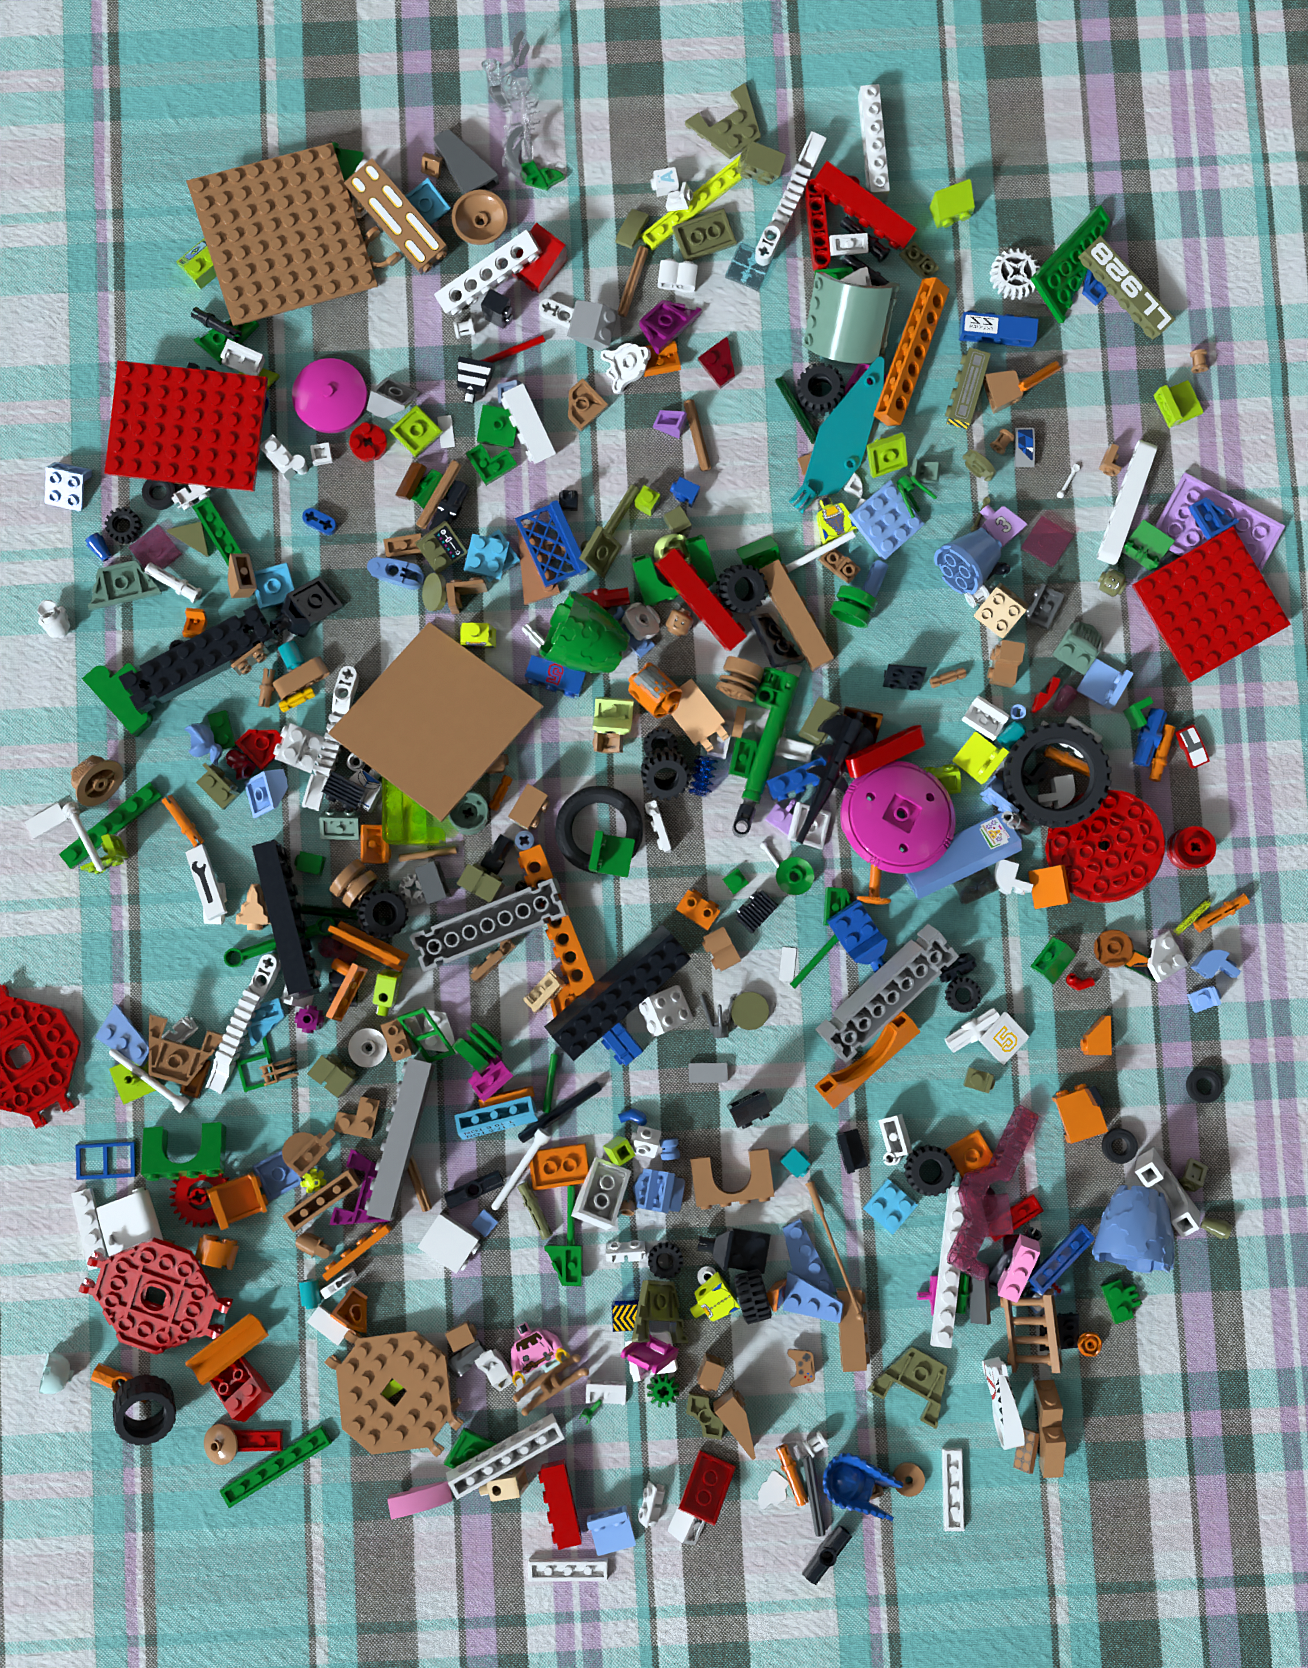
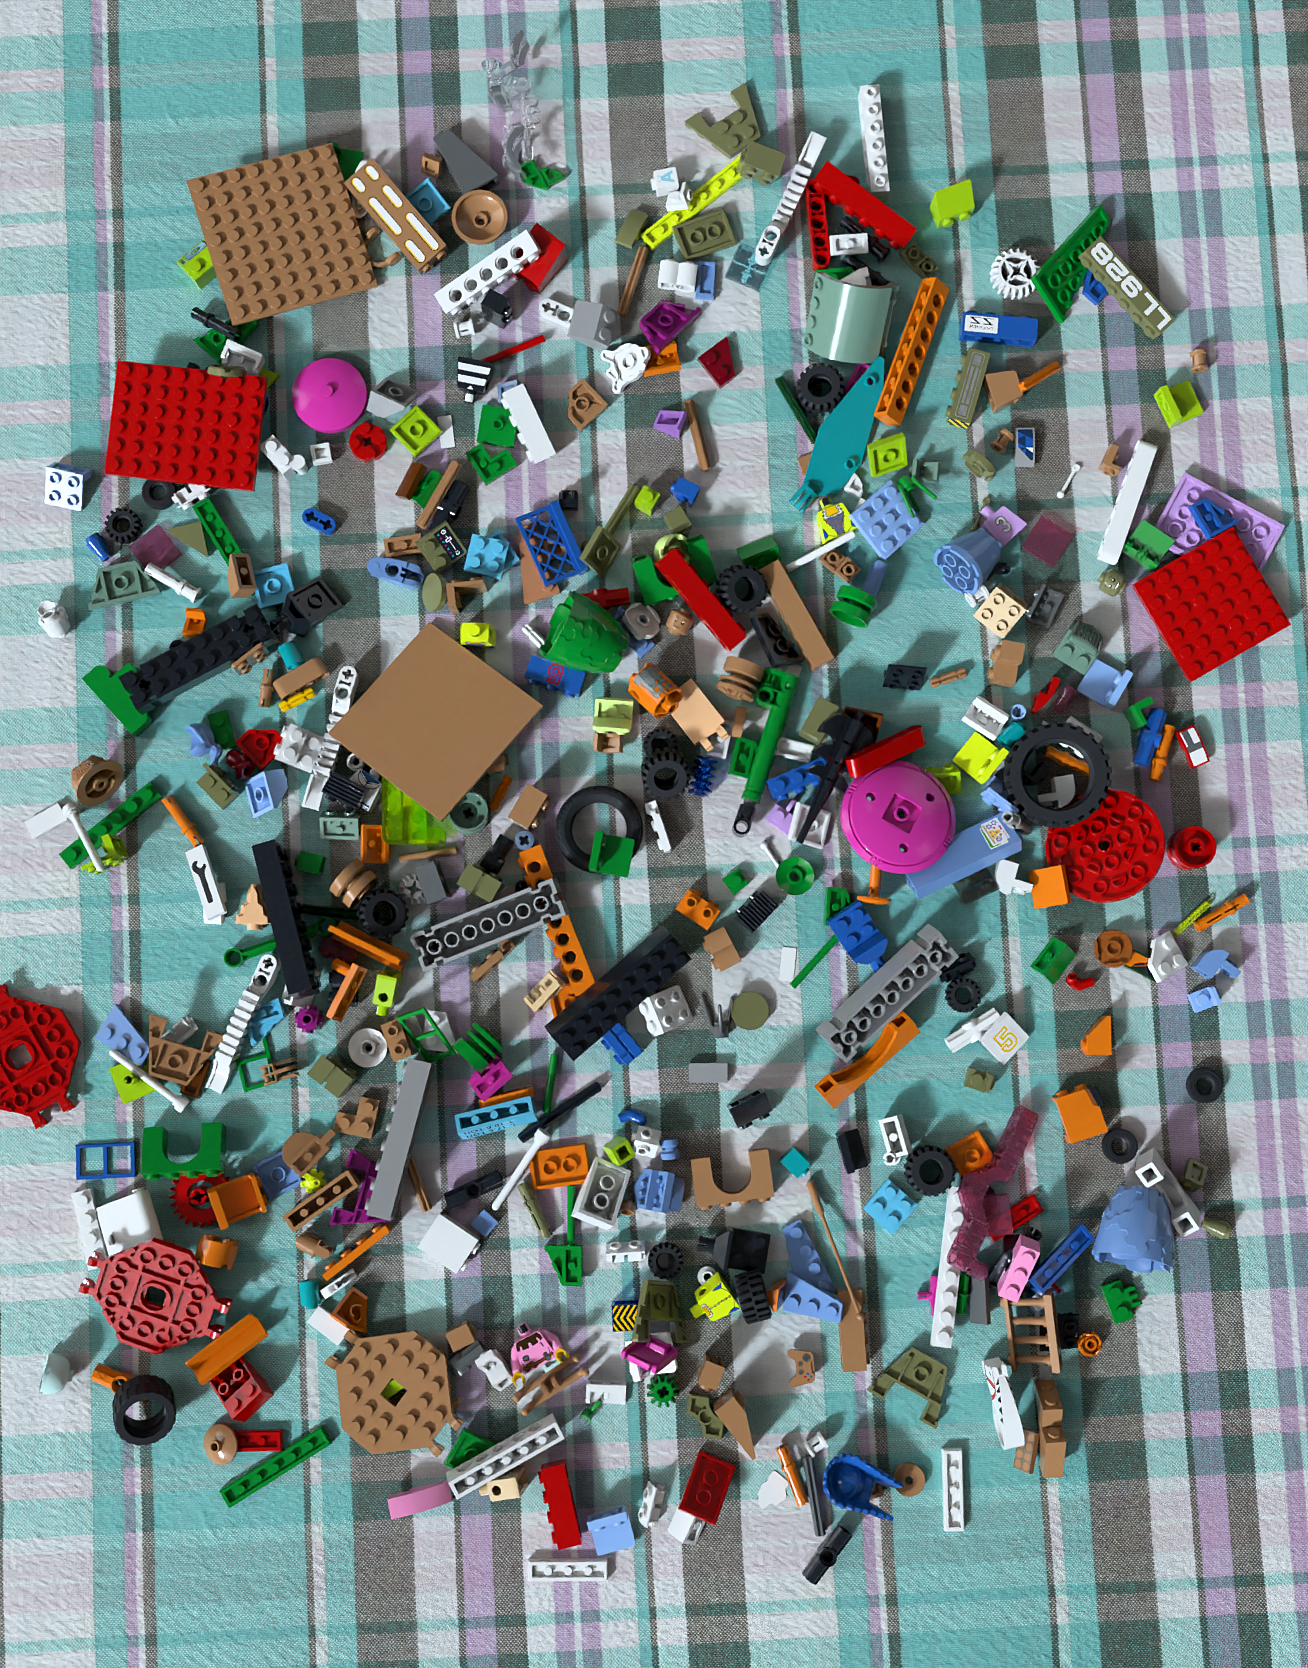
none -> olive tile [207,364,246,377]
none -> medium blue tile [695,261,717,300]

